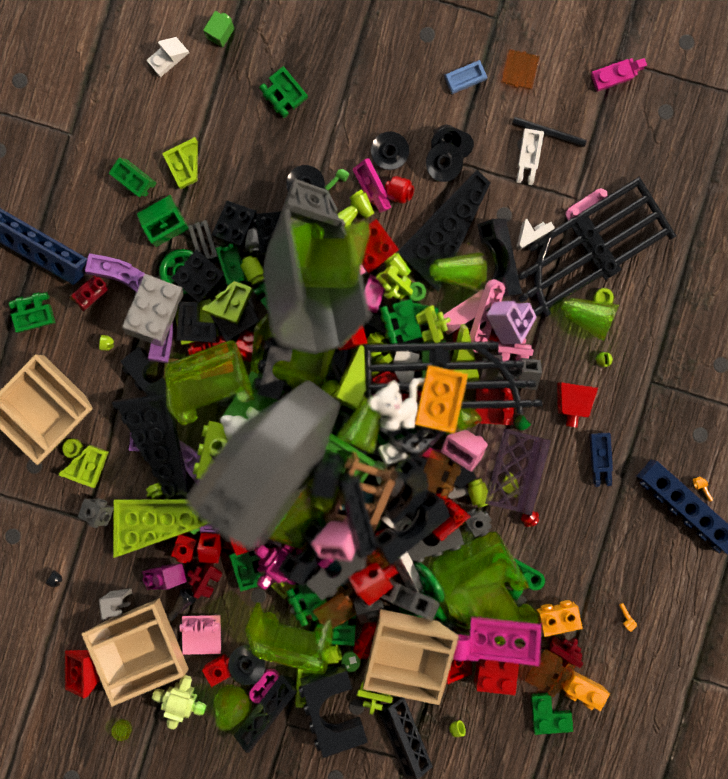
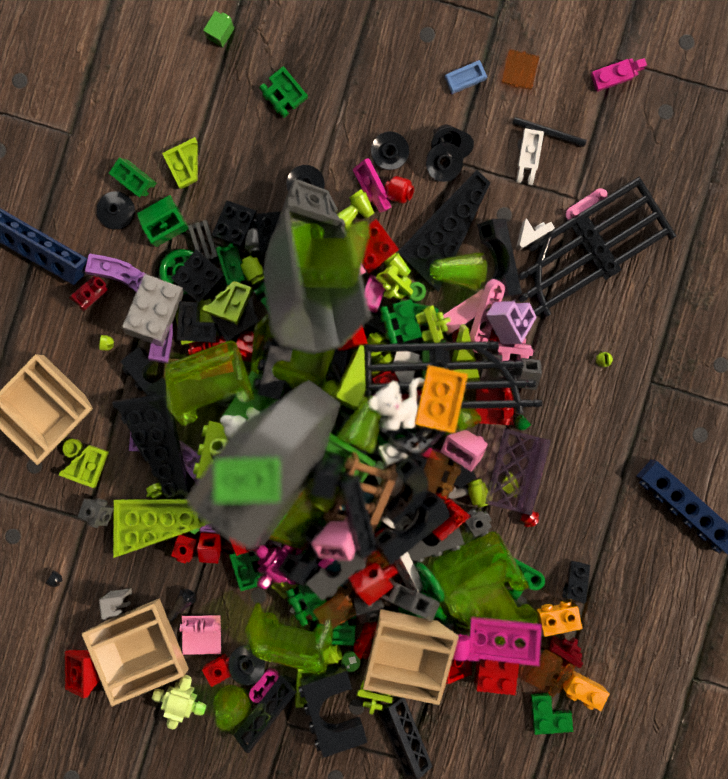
green plate [9,292,55,333] -> none
clear neon green tile [111,719,132,741] -> none
magenta slope [142,563,186,590] -> none
white slope [147,37,189,77] -> none
dark red hips [187,563,222,599] -> none
bright green hand [325,169,349,190] -> none
lime hinge [449,720,466,738] -> none
red torso [557,382,598,428] -> none
clear neon green cone [562,297,619,341] -> none
dark blue hinge [589,432,613,487] -> none
lime tile [593,288,614,308] -> none
light orange hand [619,603,637,632] -> none
light orange hand [692,477,713,502] -> none
none -> black dish [97,191,135,230]
none -> bright green tile [214,458,280,504]
none -> black plate [563,561,590,604]

